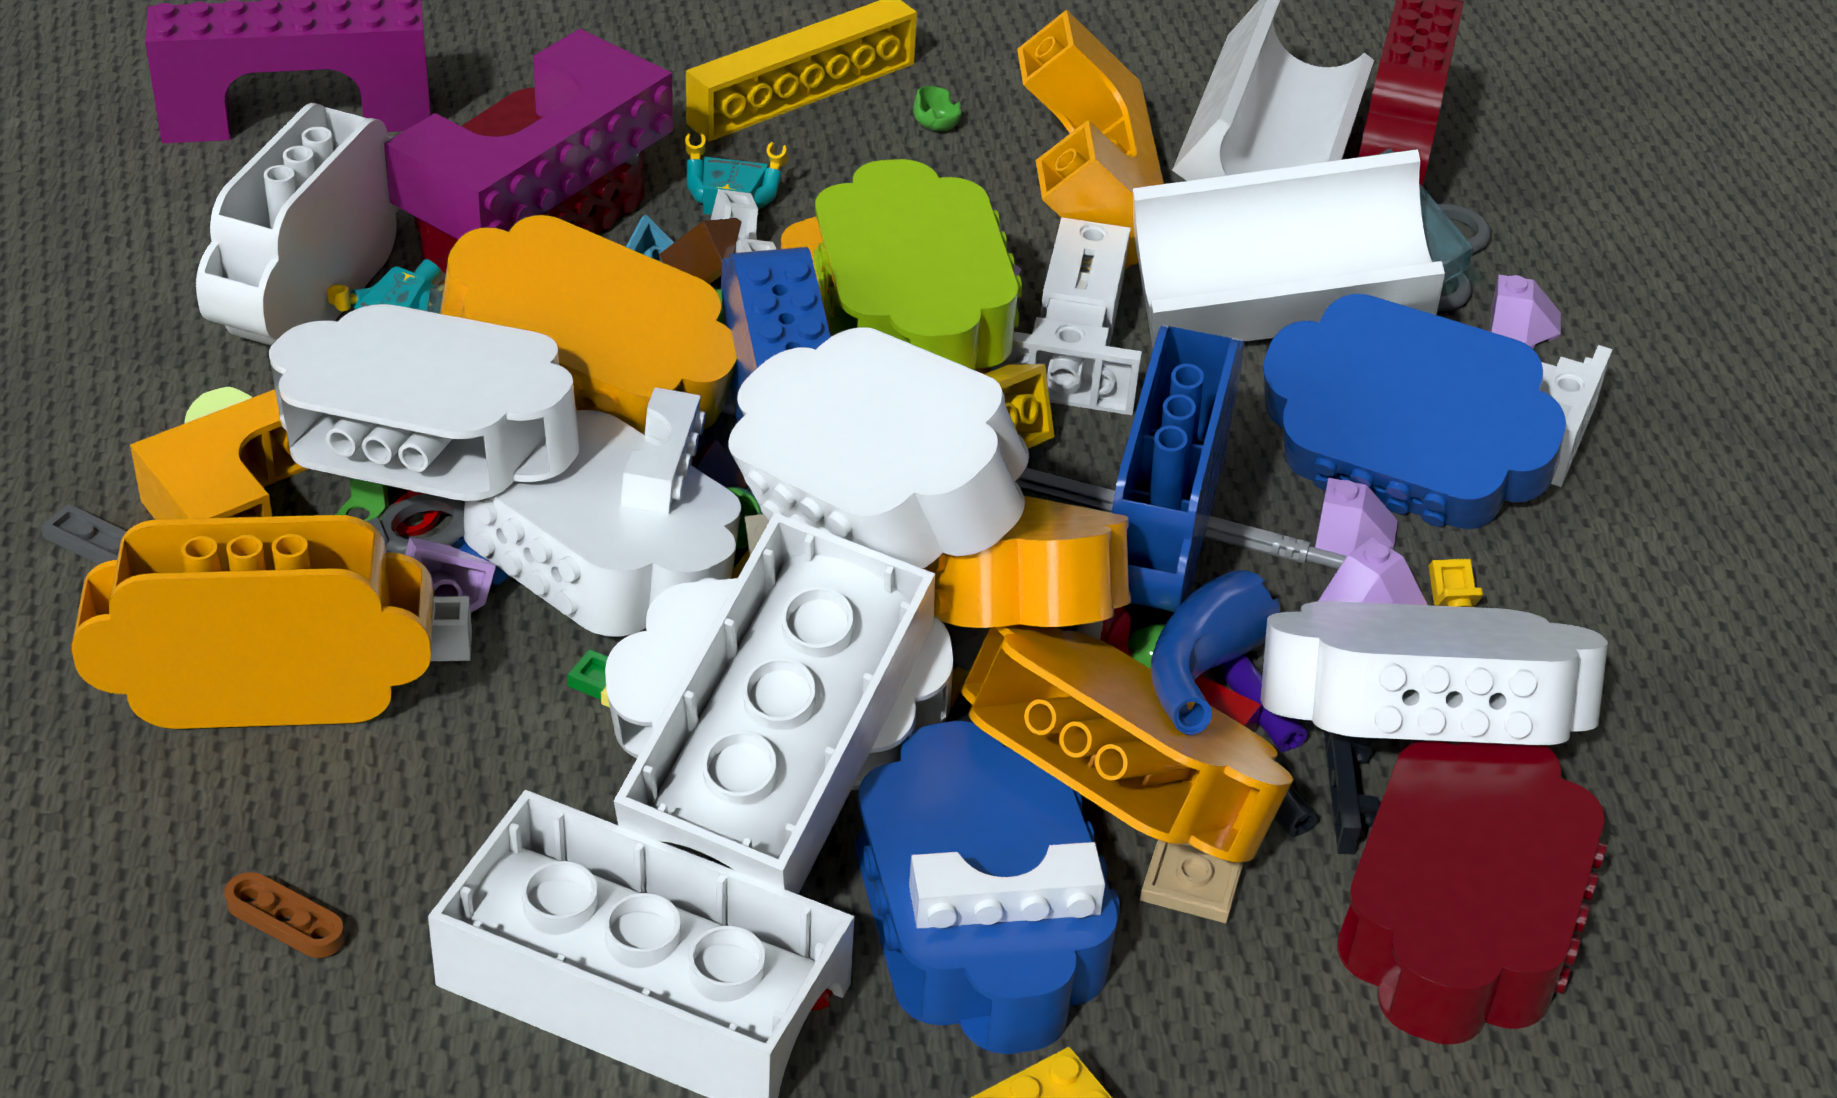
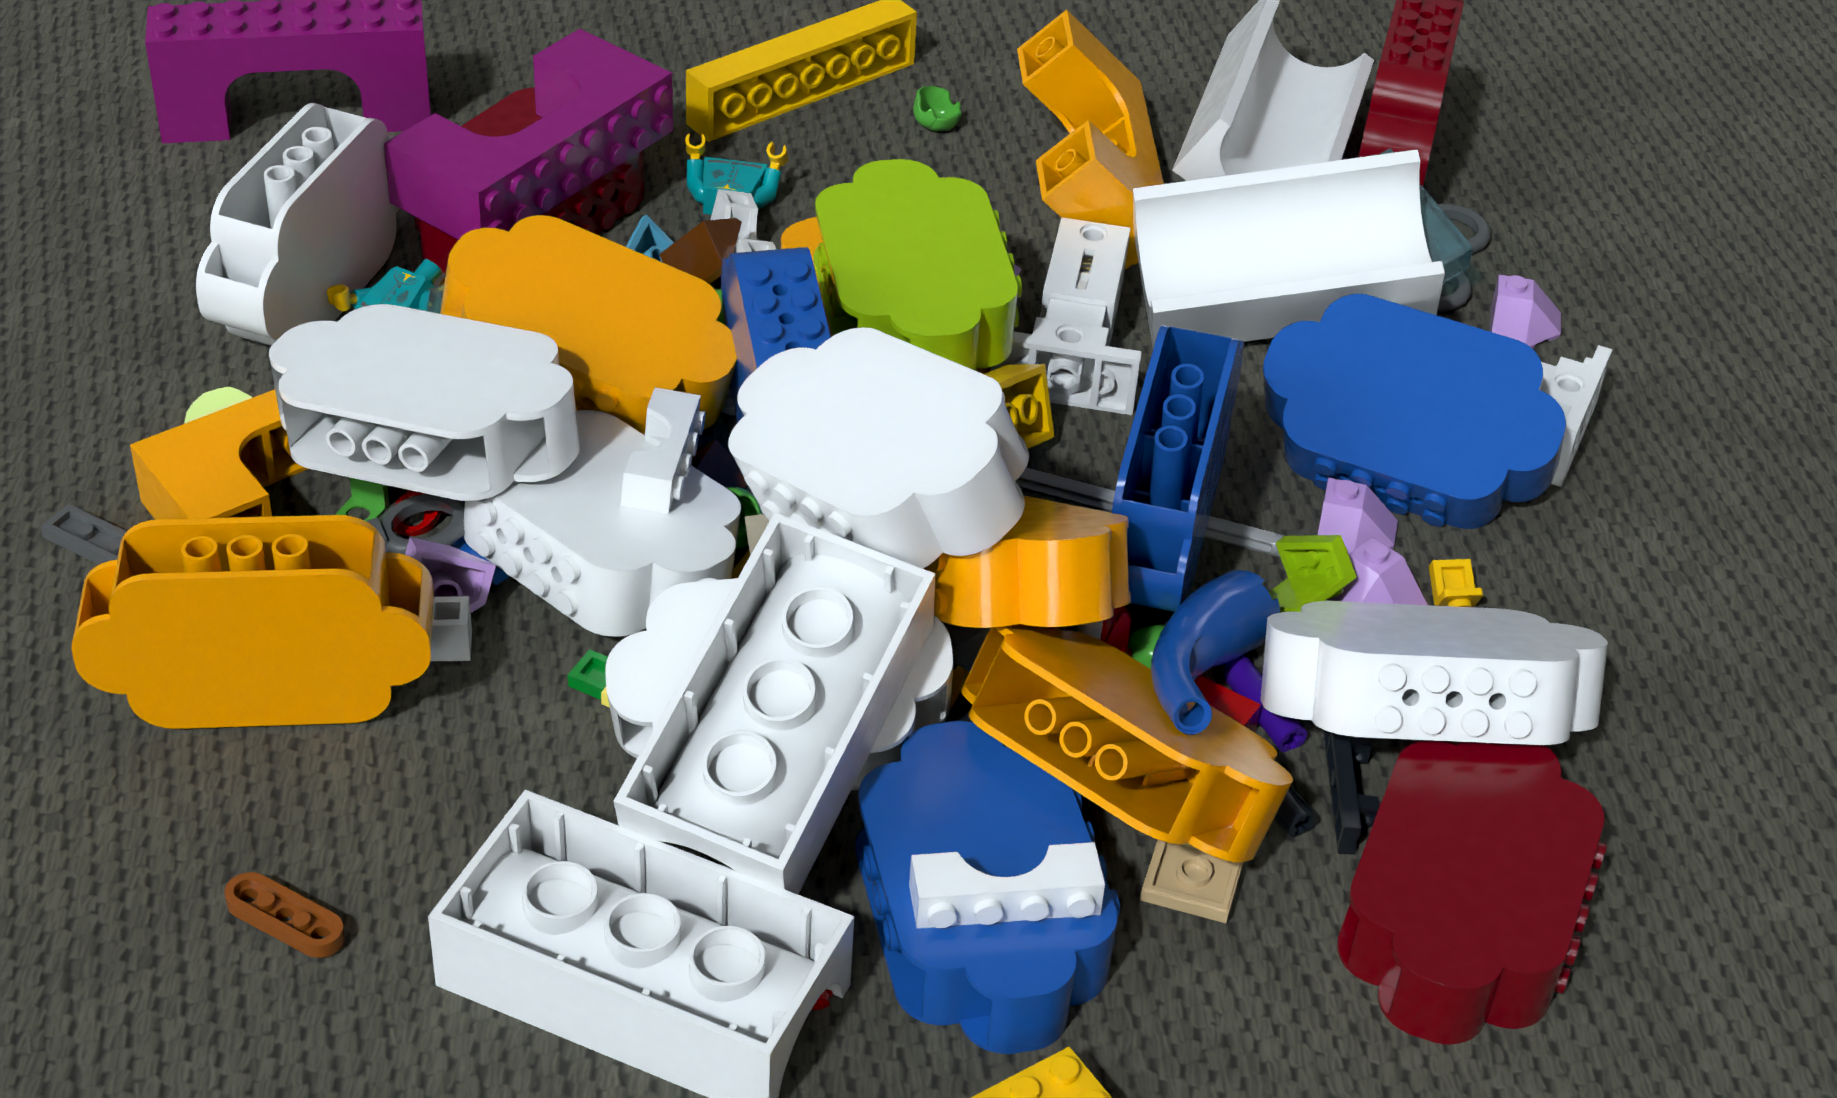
none -> lime bracket [1269,535,1357,613]

